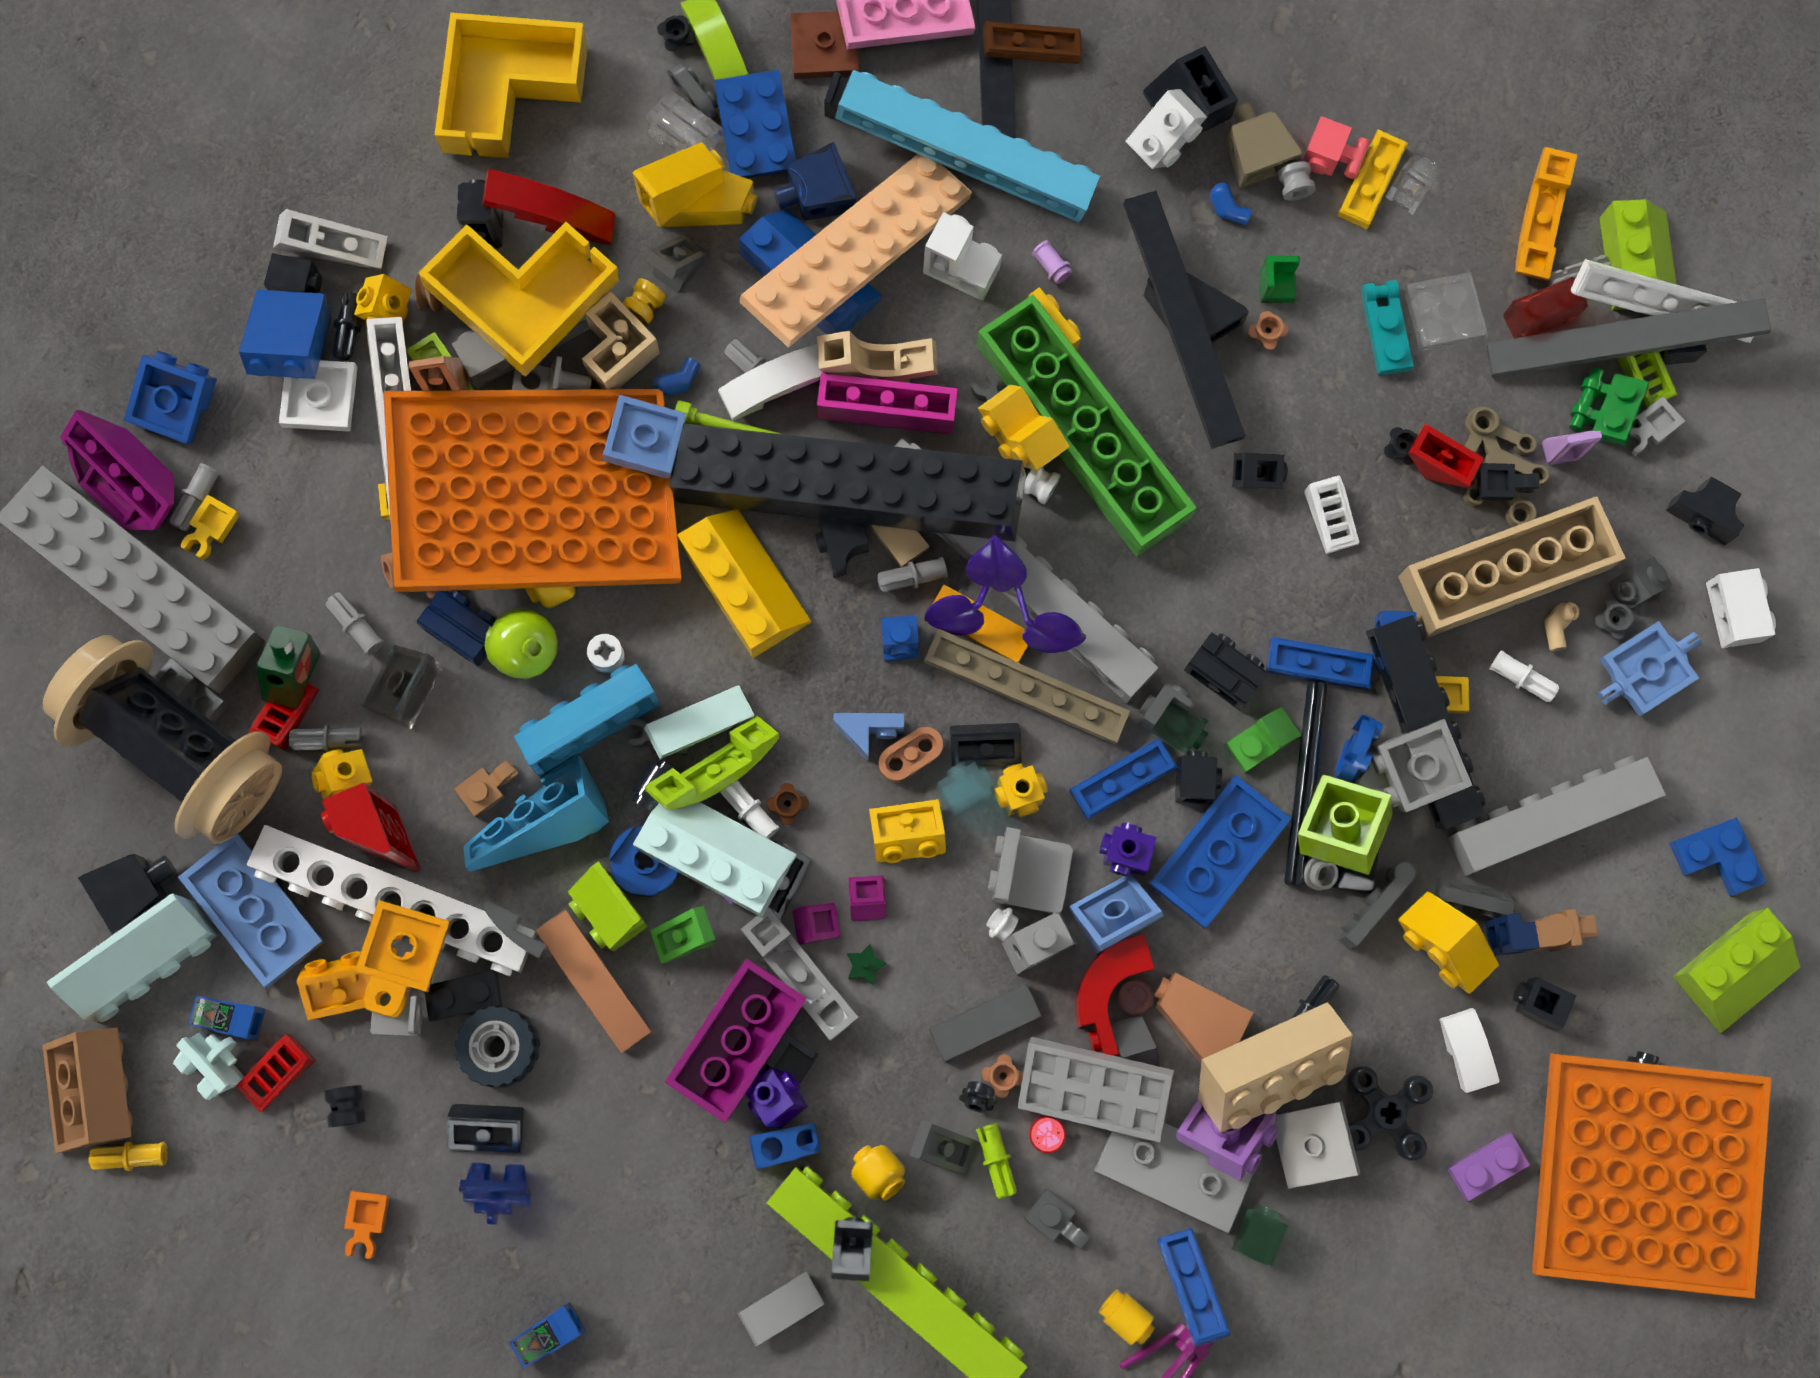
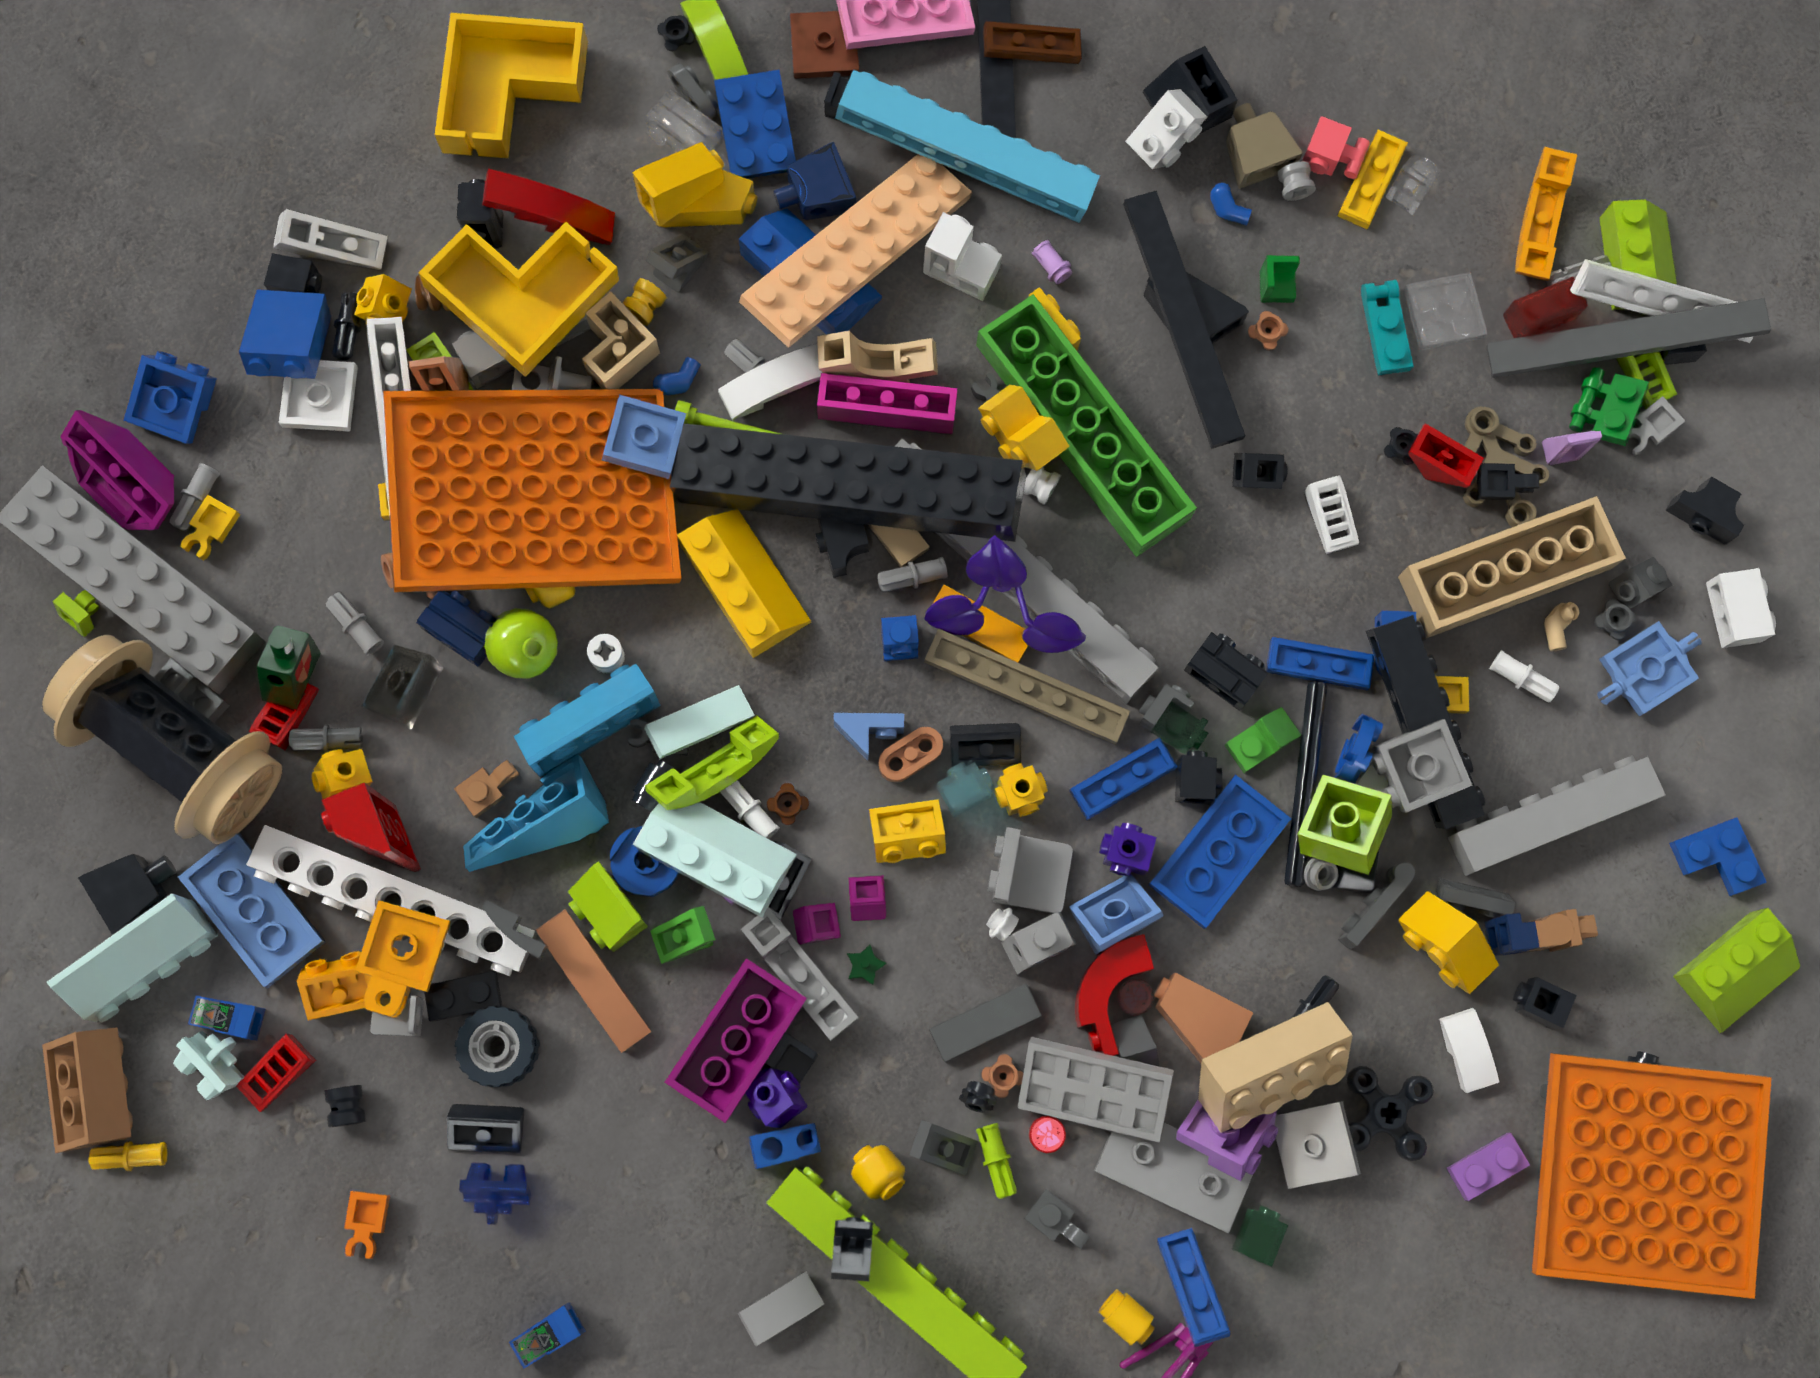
none -> lime tile [52,590,99,637]

